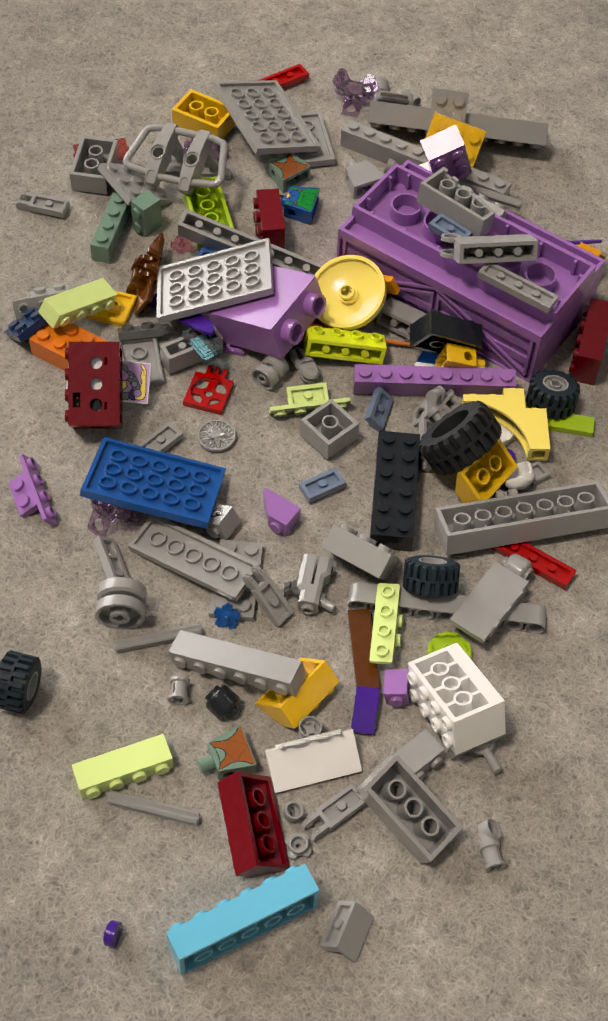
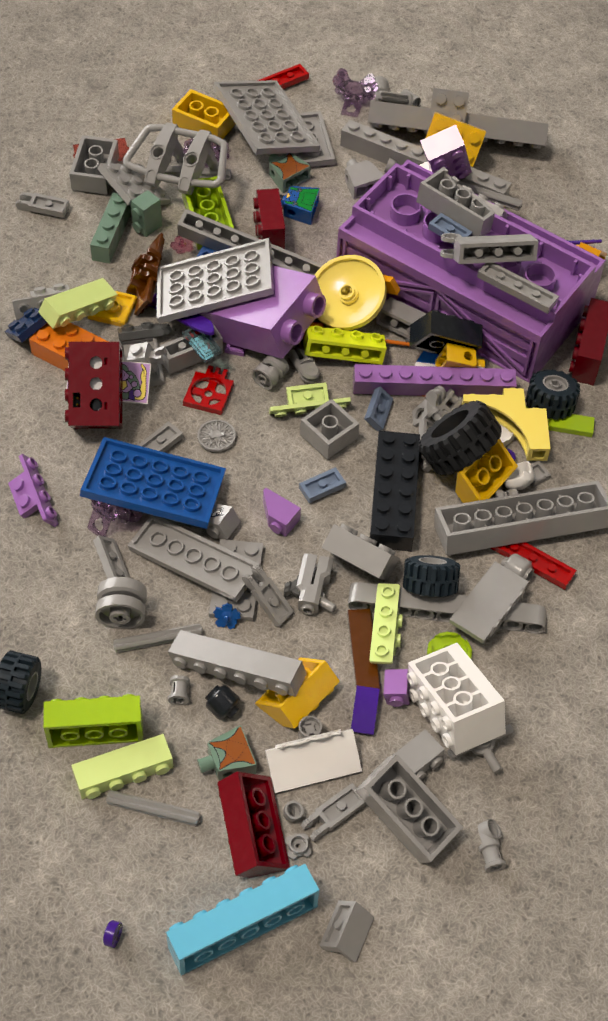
none -> lime brick [43,694,143,748]
none -> light grey brick [127,342,168,373]

